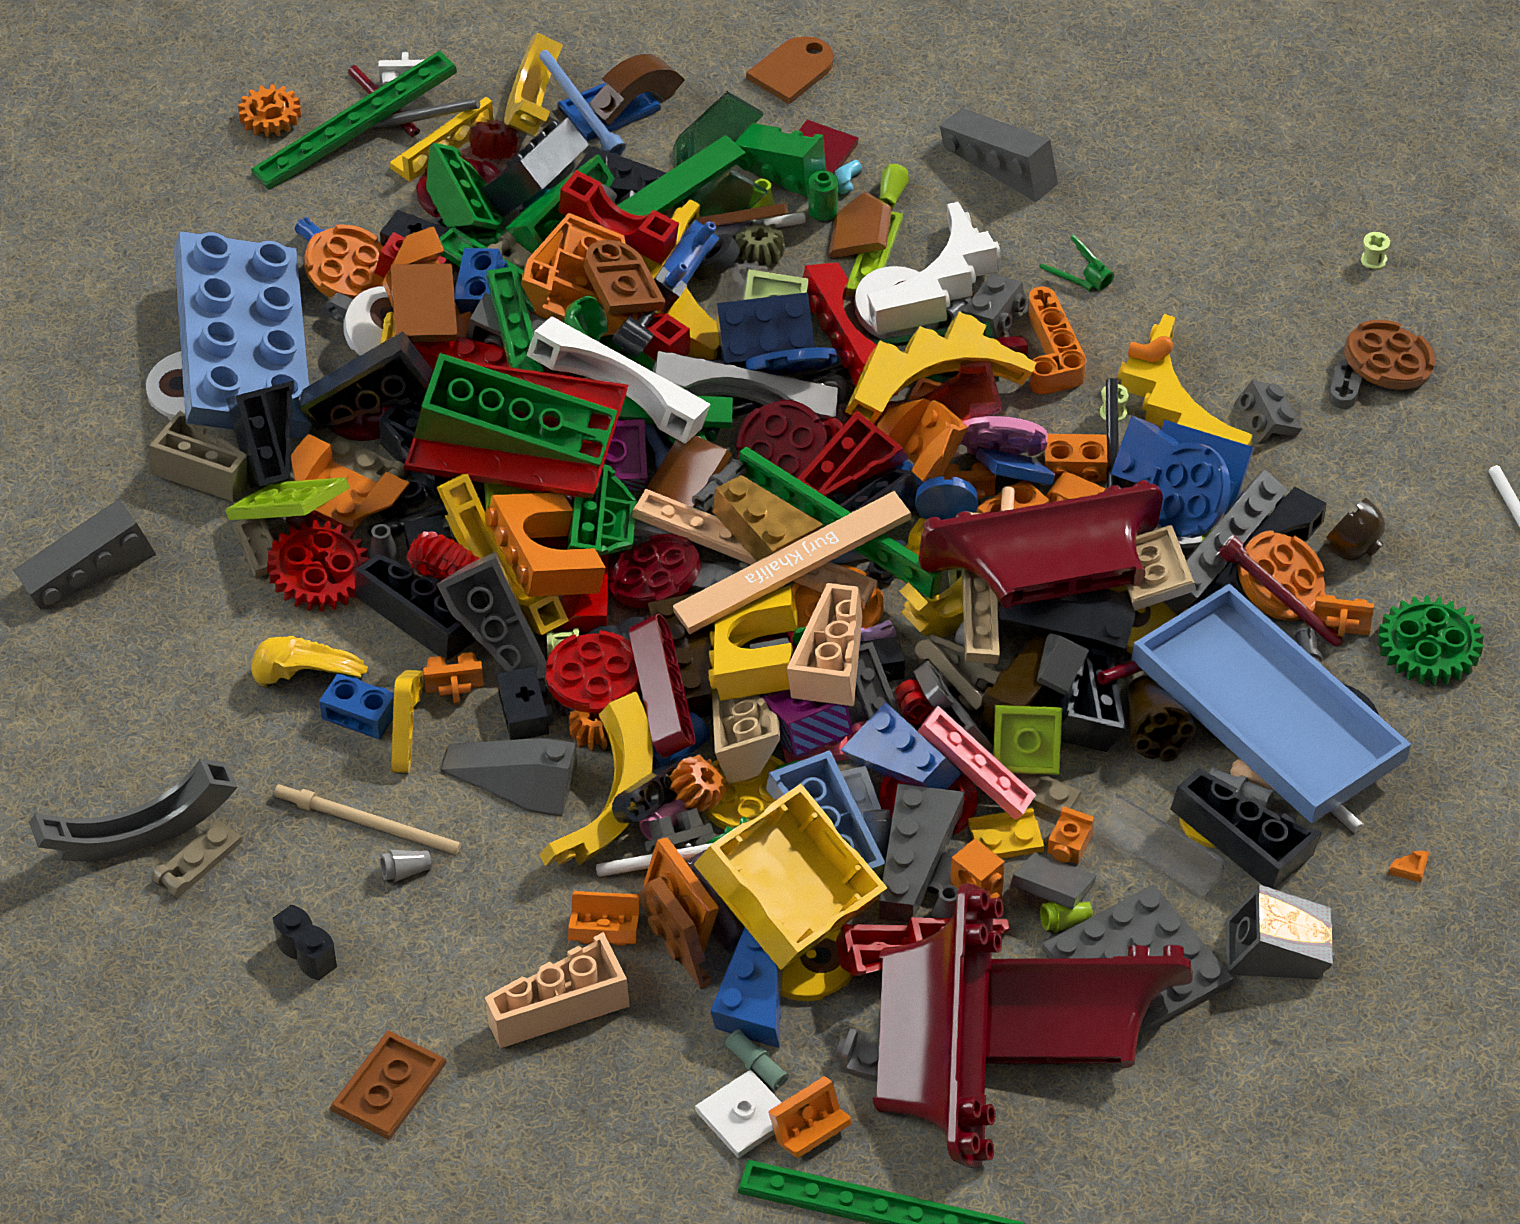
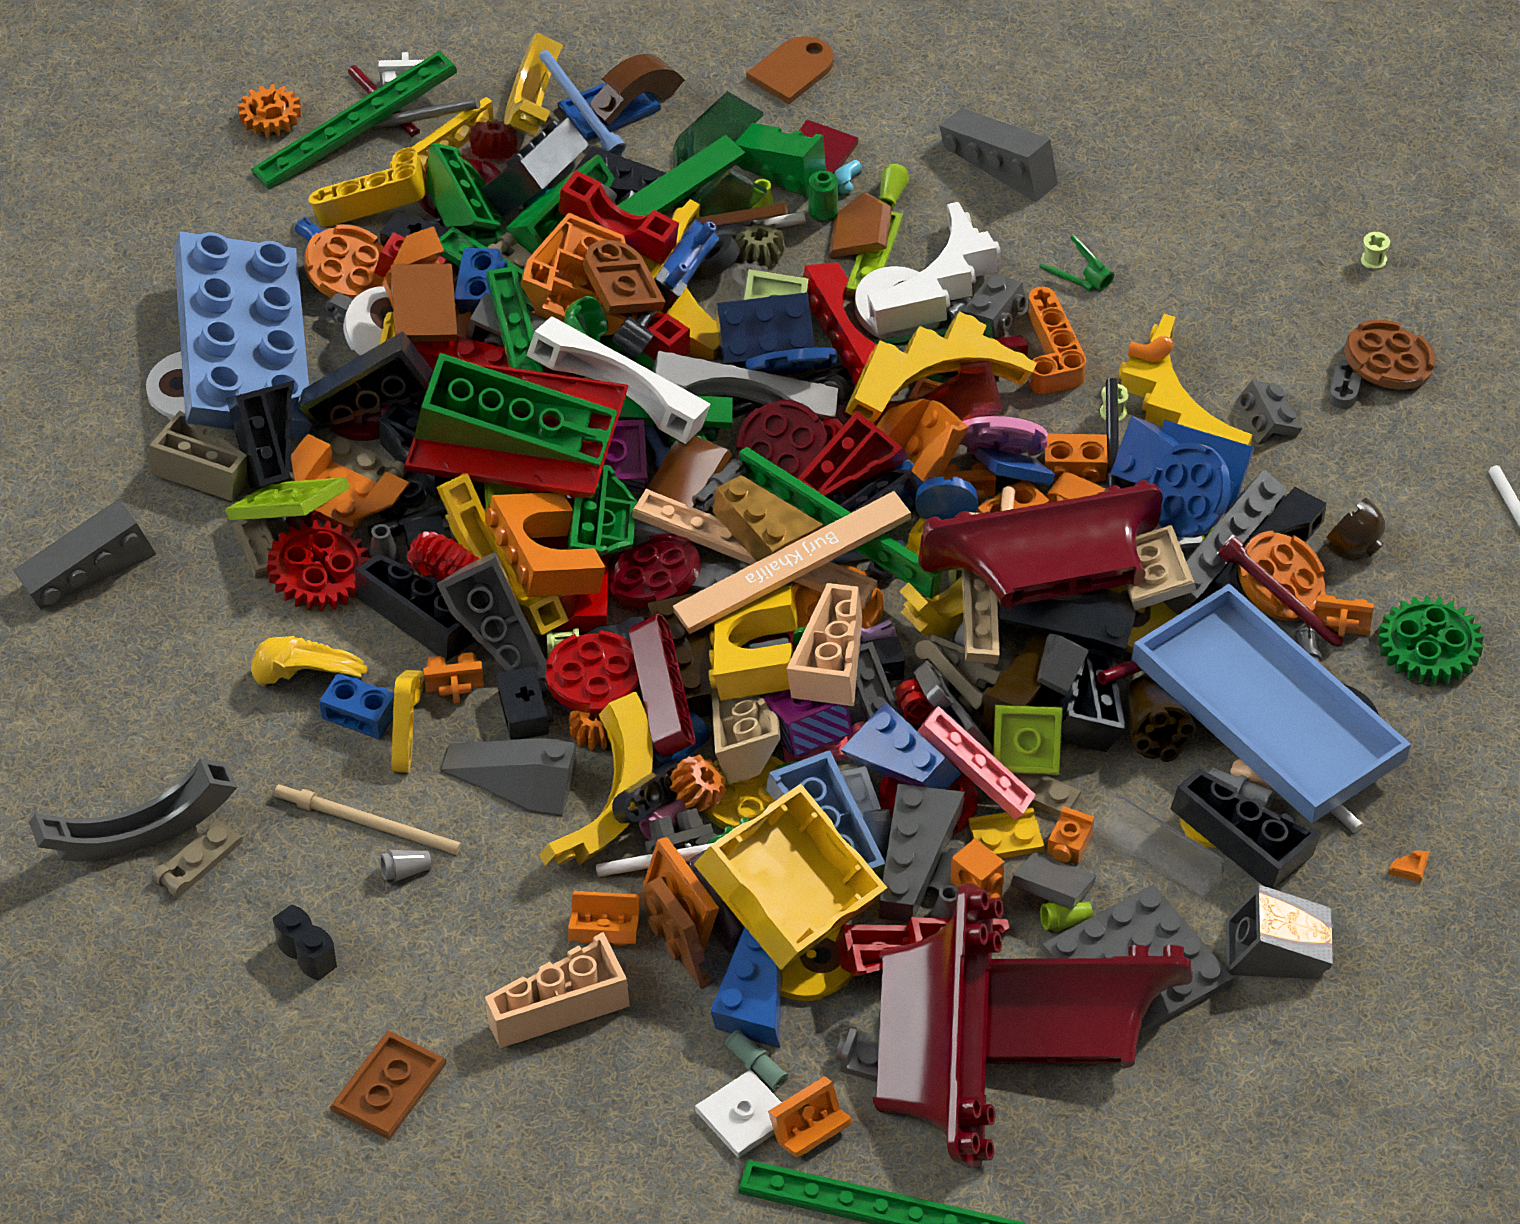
none -> yellow beam [308,147,427,227]

